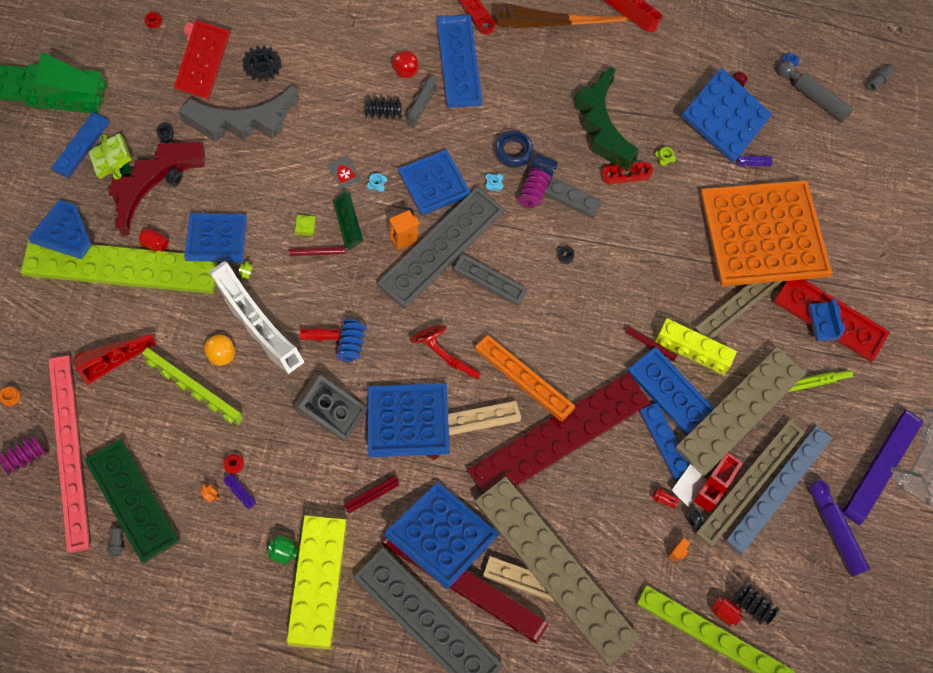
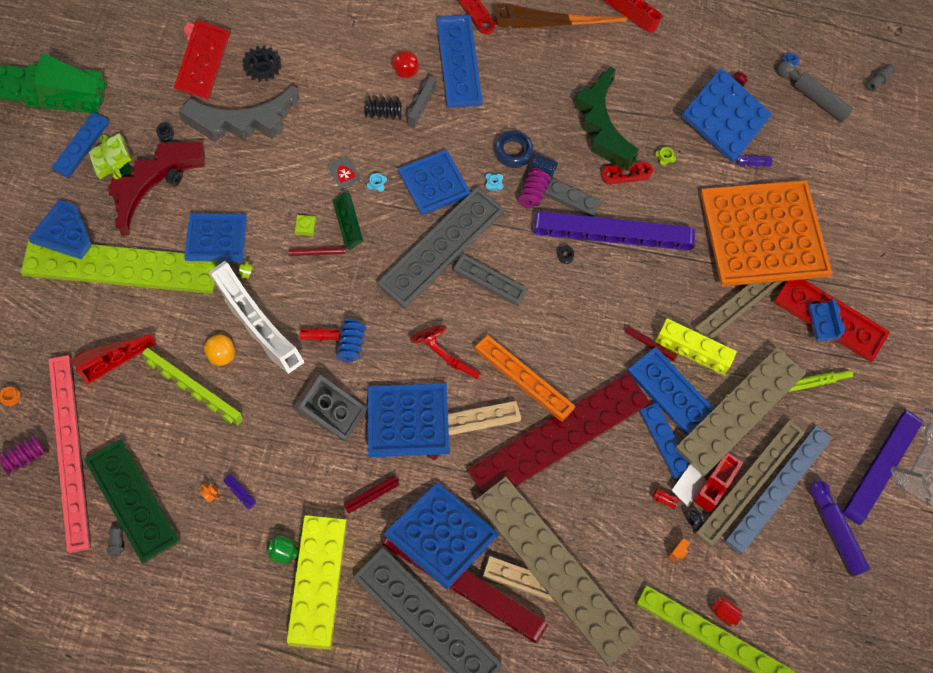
red brick [139,228,169,252] -> none
red plate [144,12,162,29] -> none
red plate [223,454,244,474] -> none
orange brick [389,210,419,251] -> none
black piece [732,581,780,625] -> none
none -> dark purple beam [533,212,695,250]

